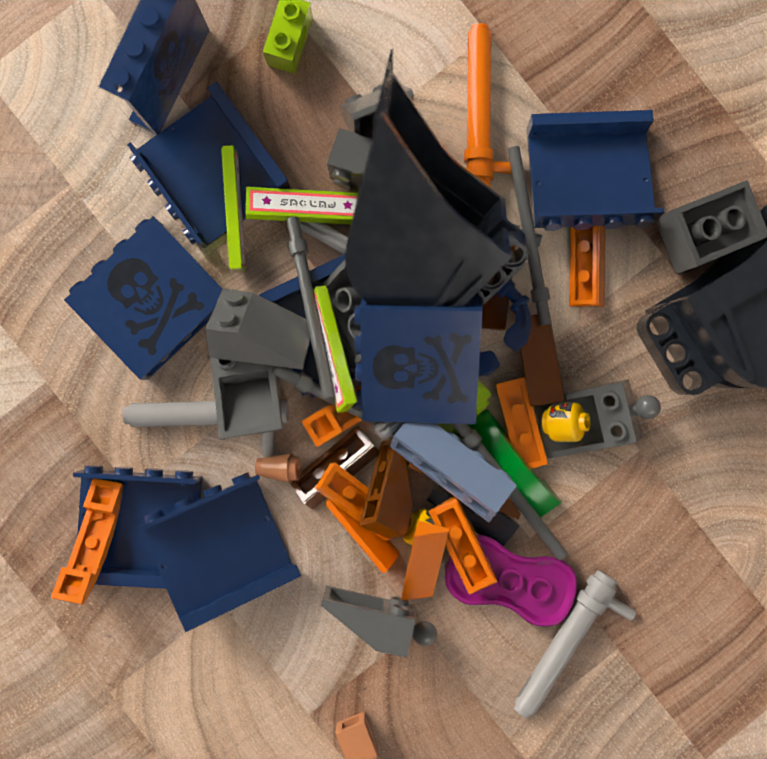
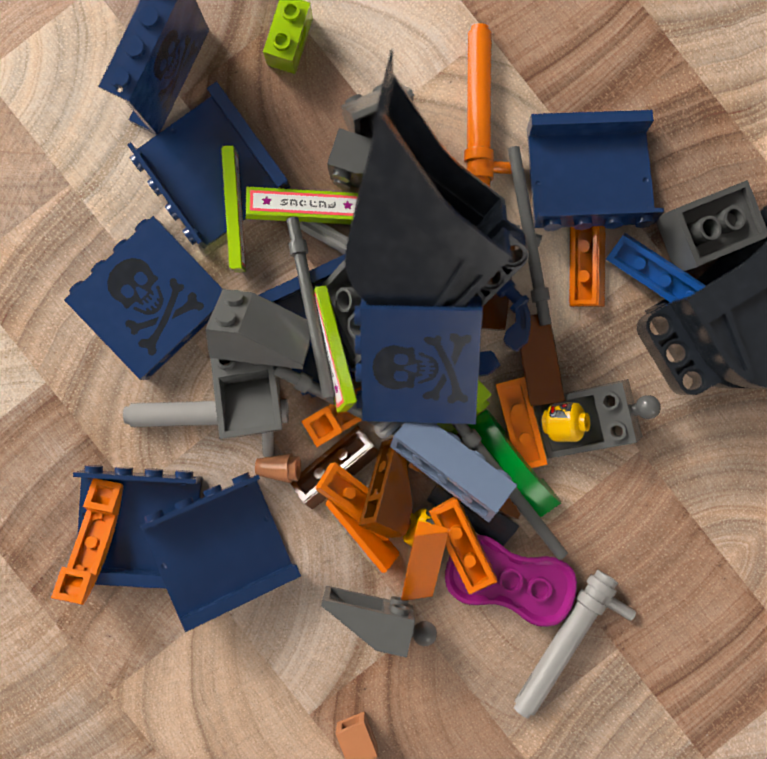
none -> blue plate [606,233,706,302]

